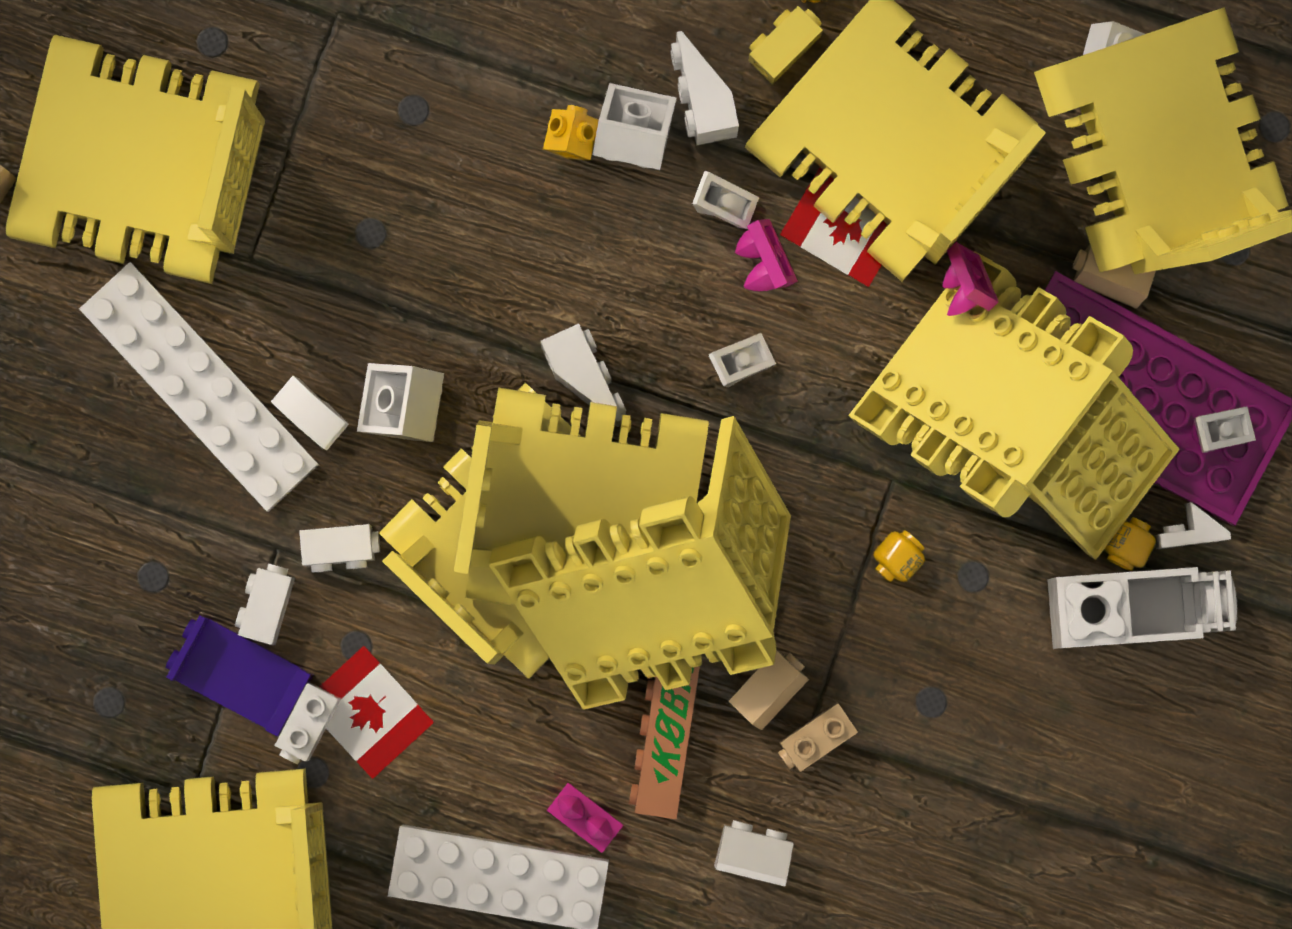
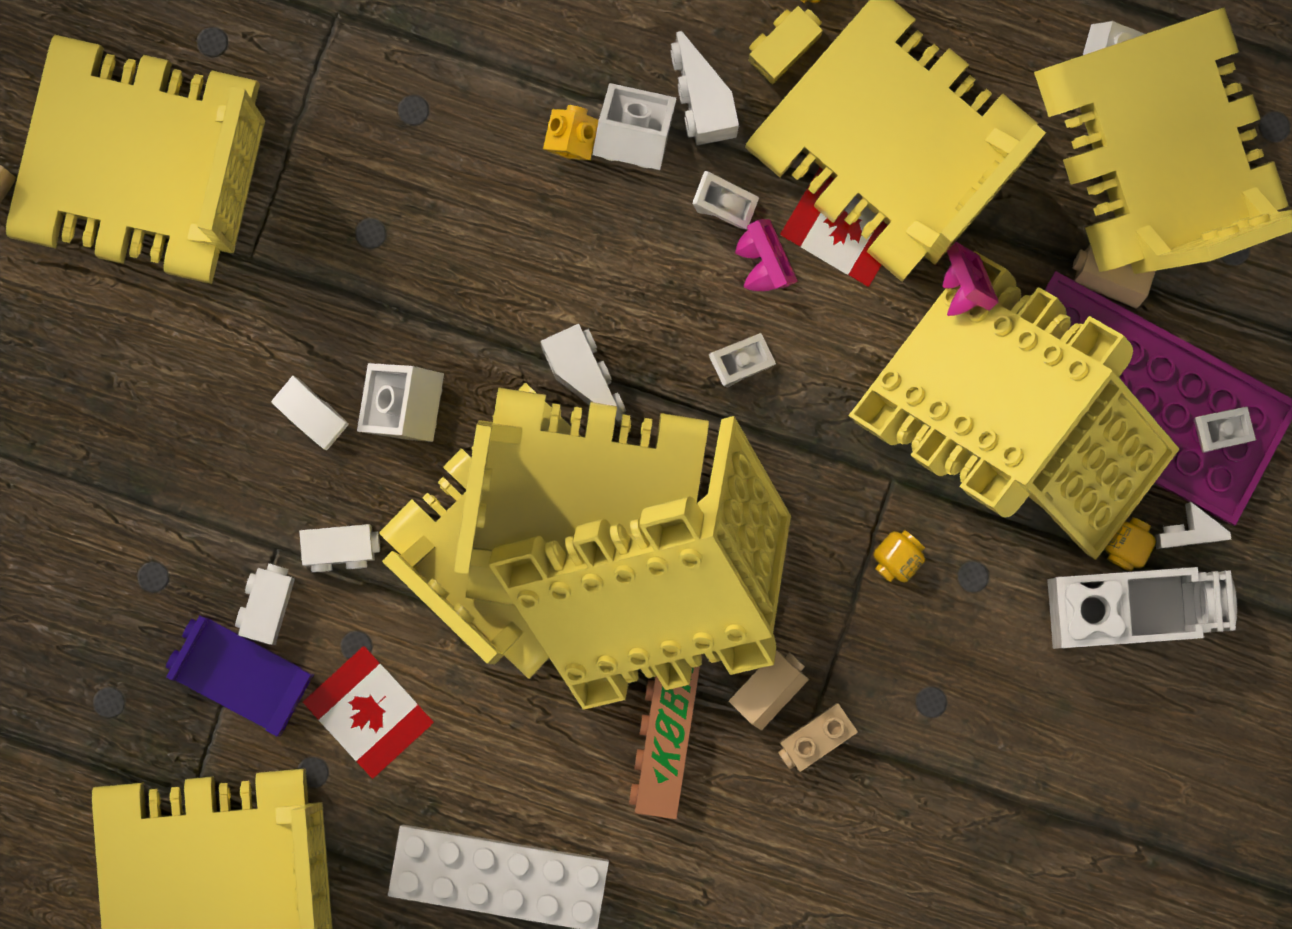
white plate [79,262,319,512] -> none
white brick [274,683,341,764] -> none
dark pink tile [547,782,623,853] -> none
white slope [714,820,793,886] -> none

